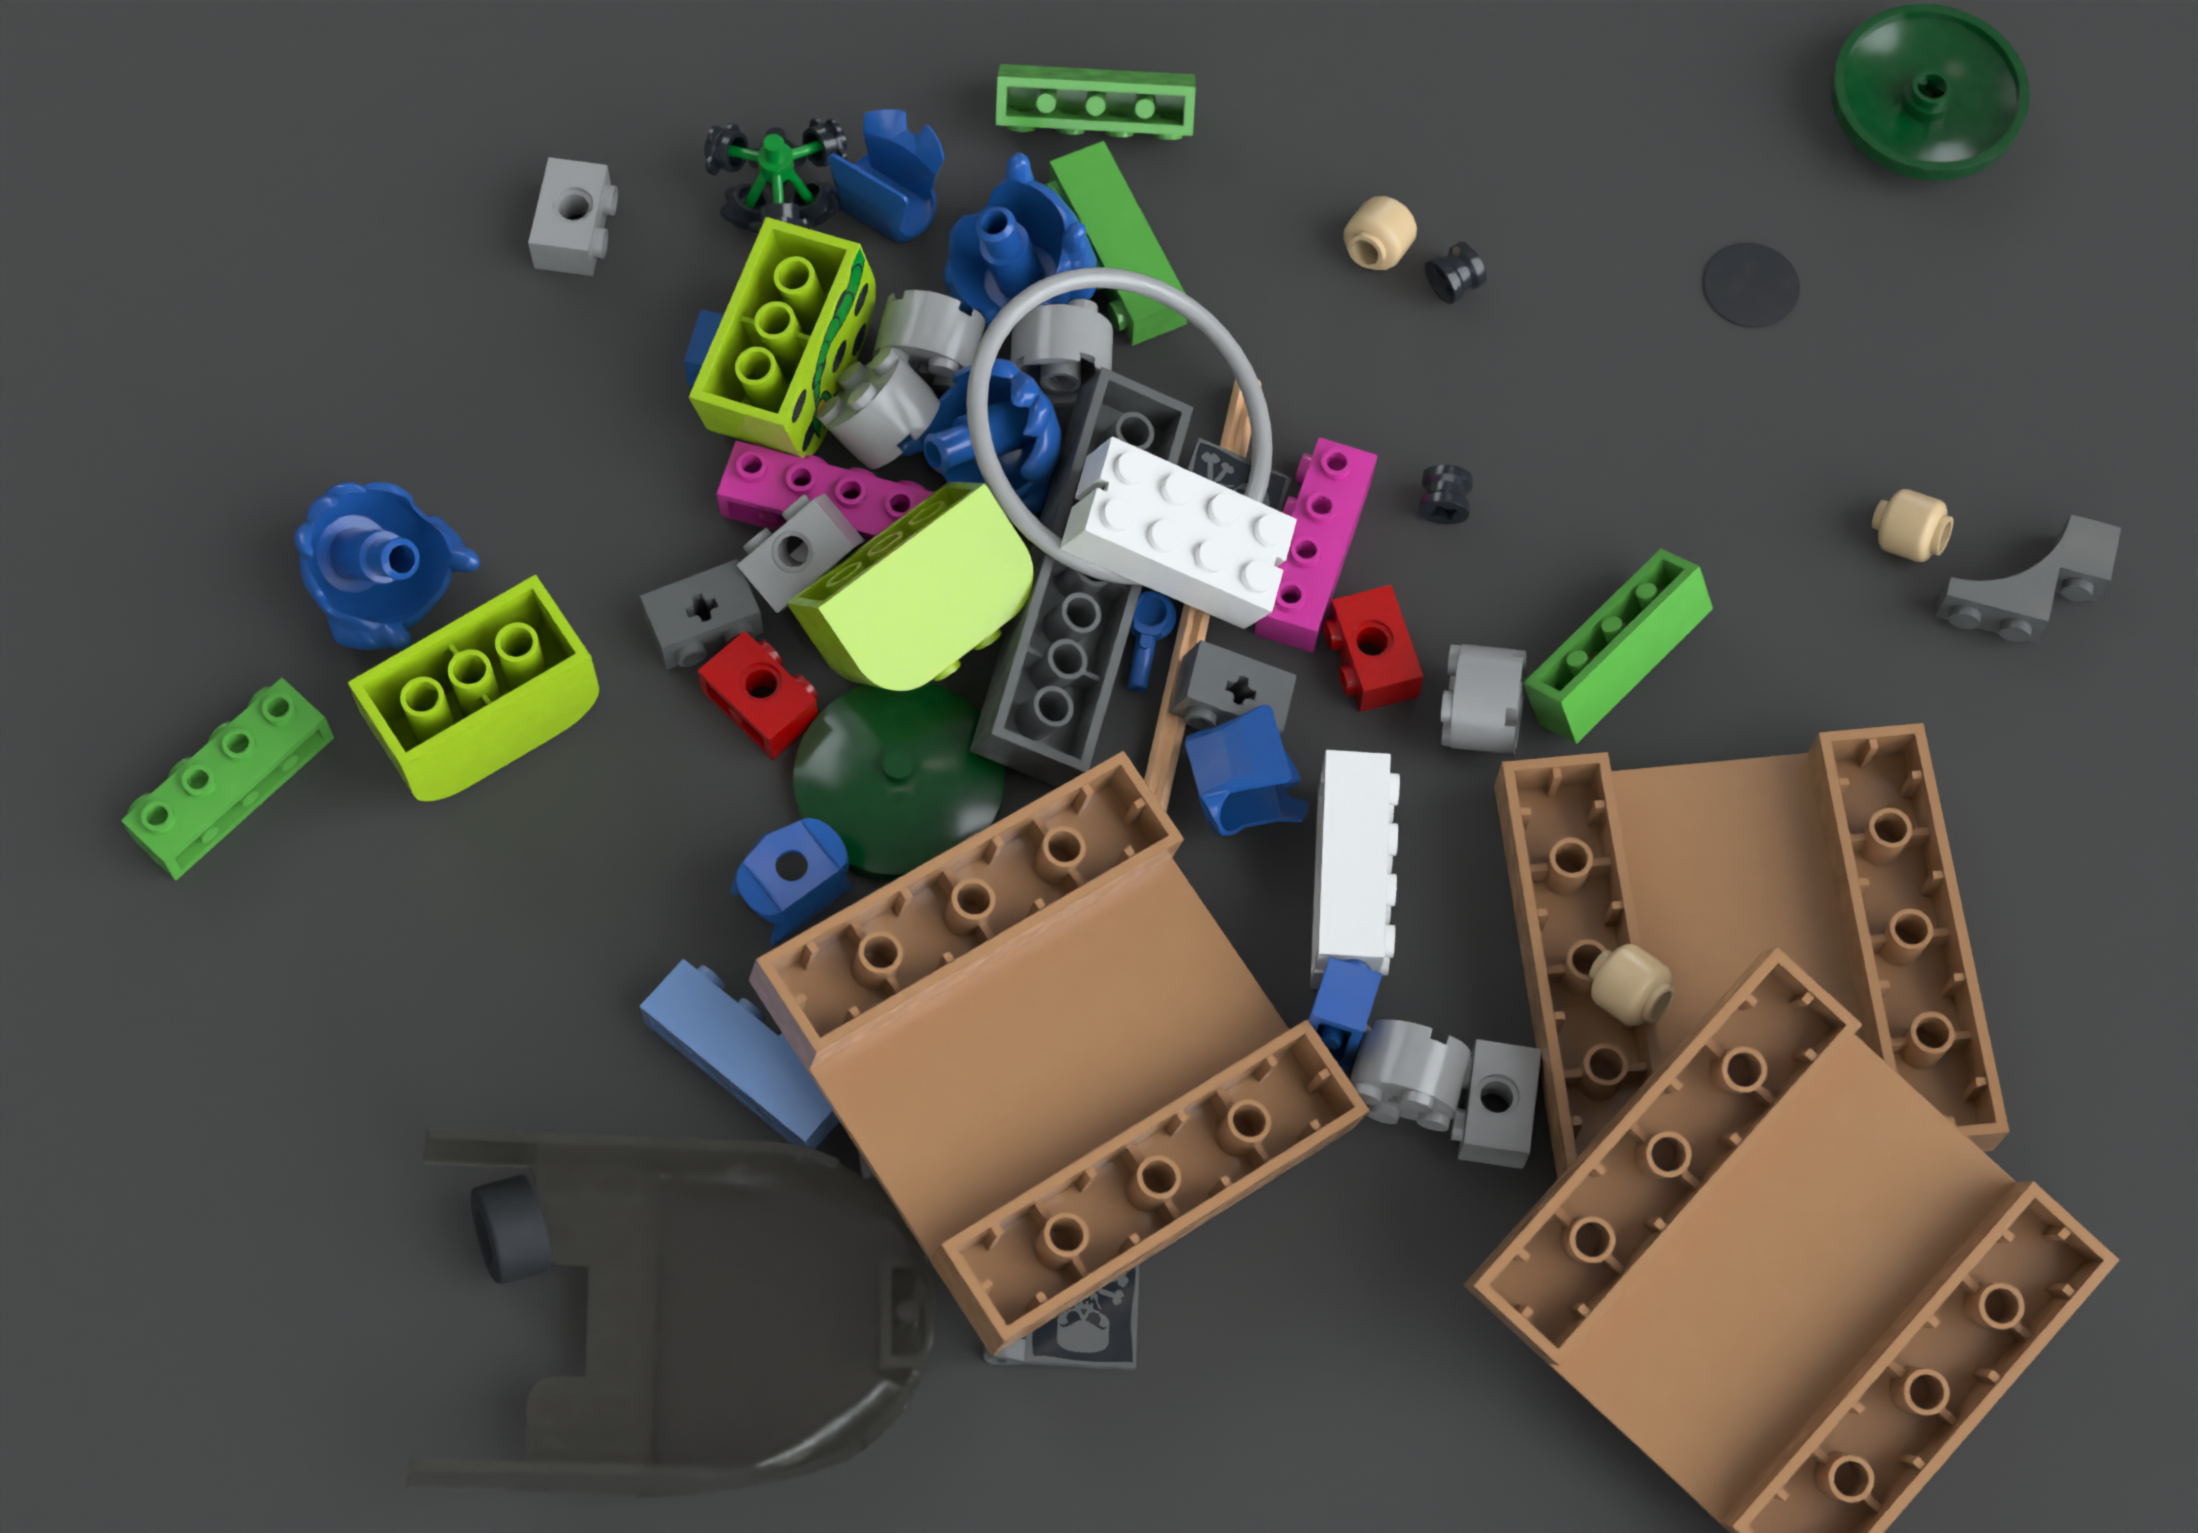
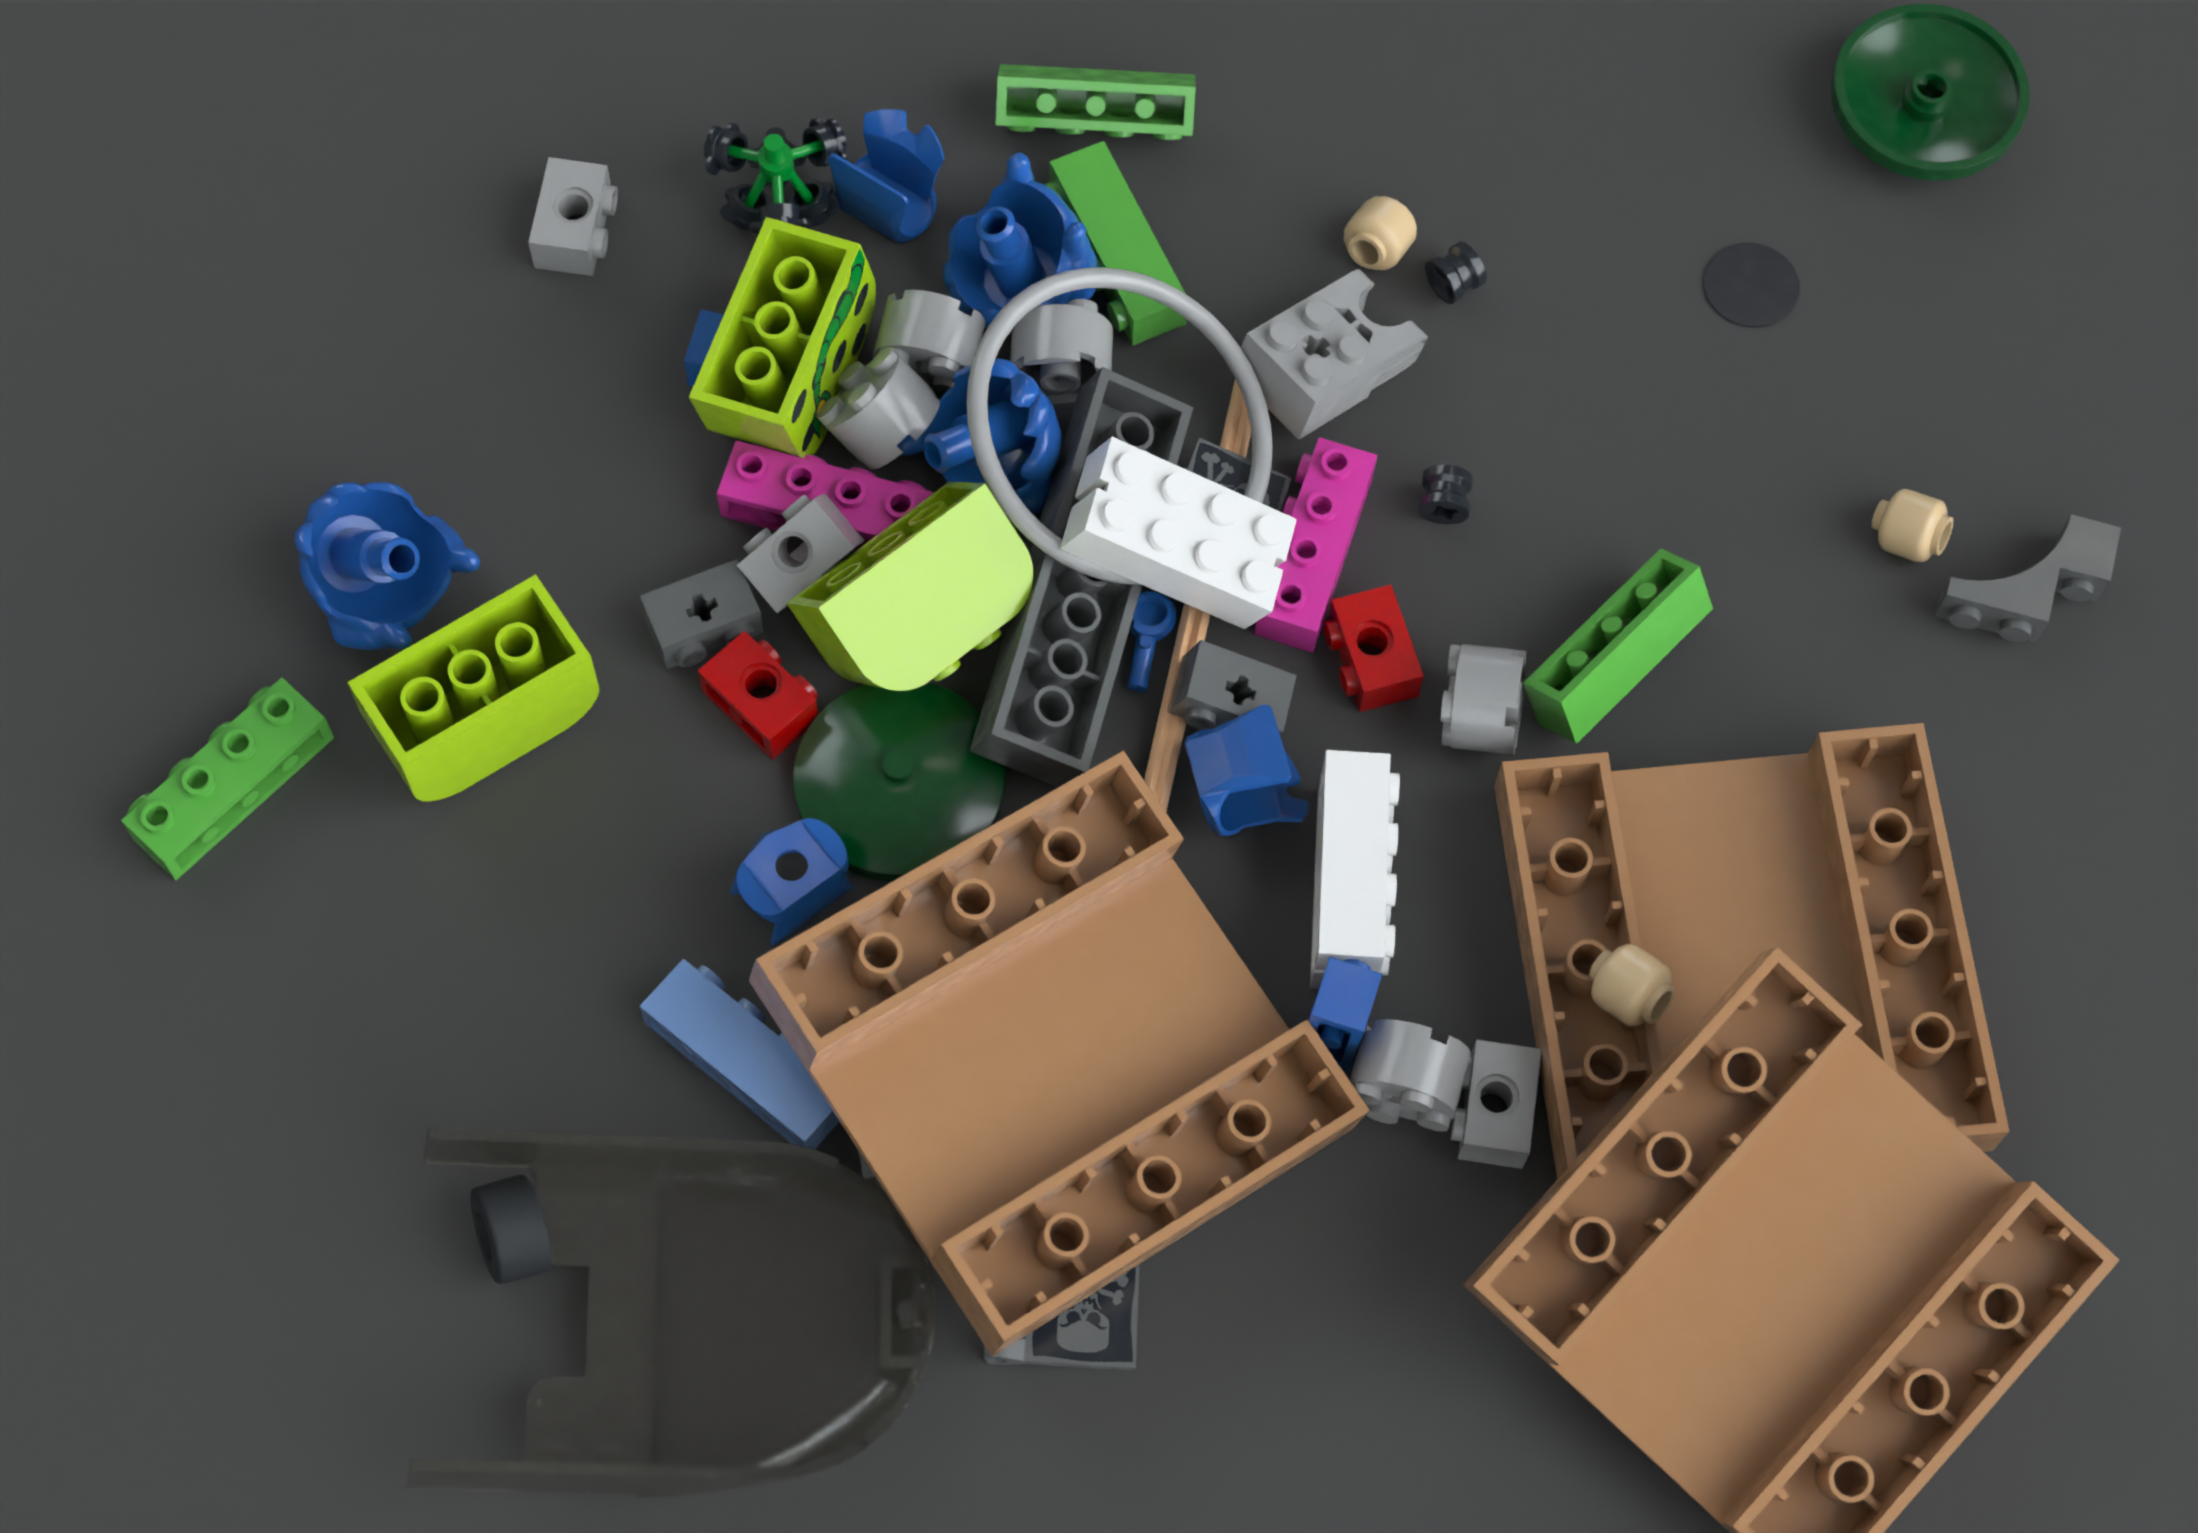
none -> light grey brick [1231,269,1428,440]

